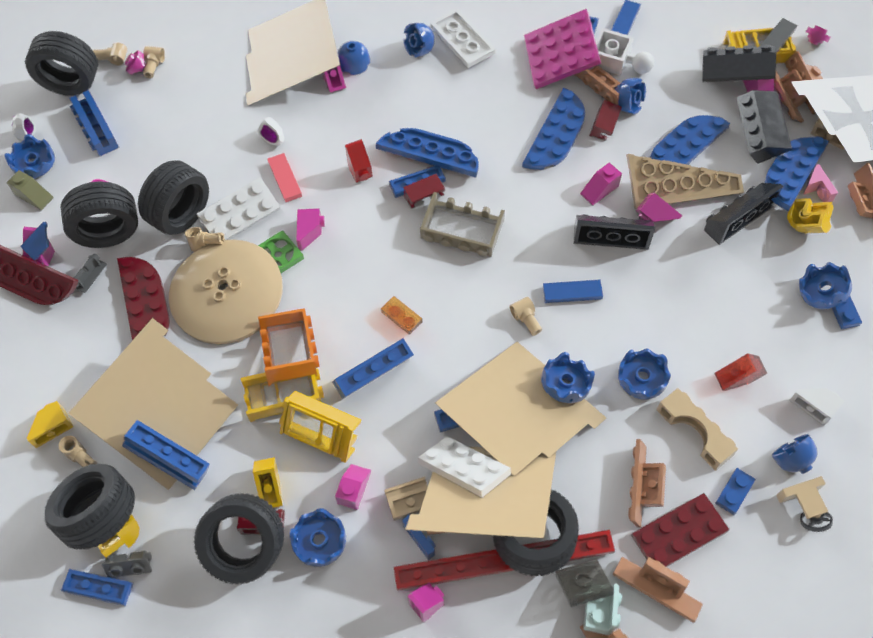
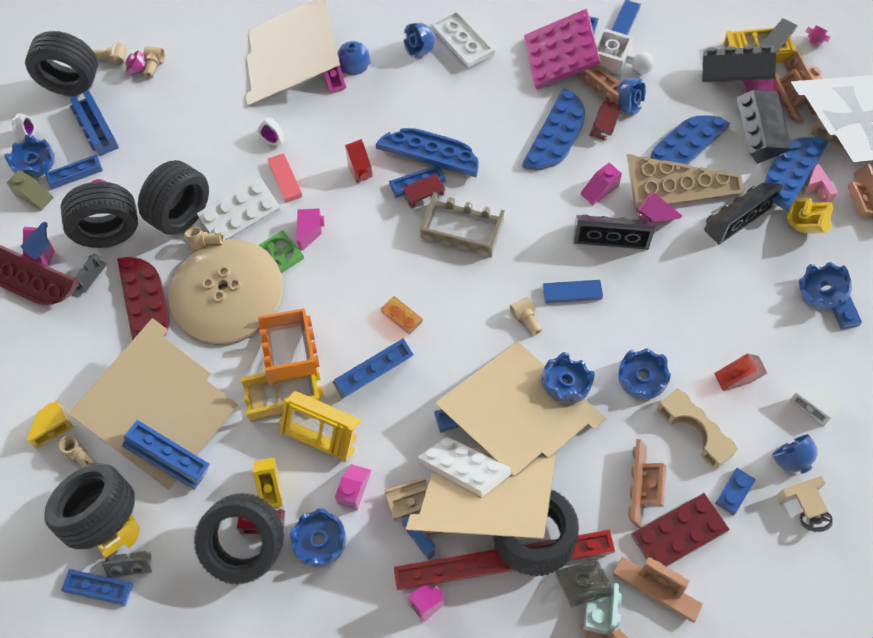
none -> blue tile [45,154,103,190]

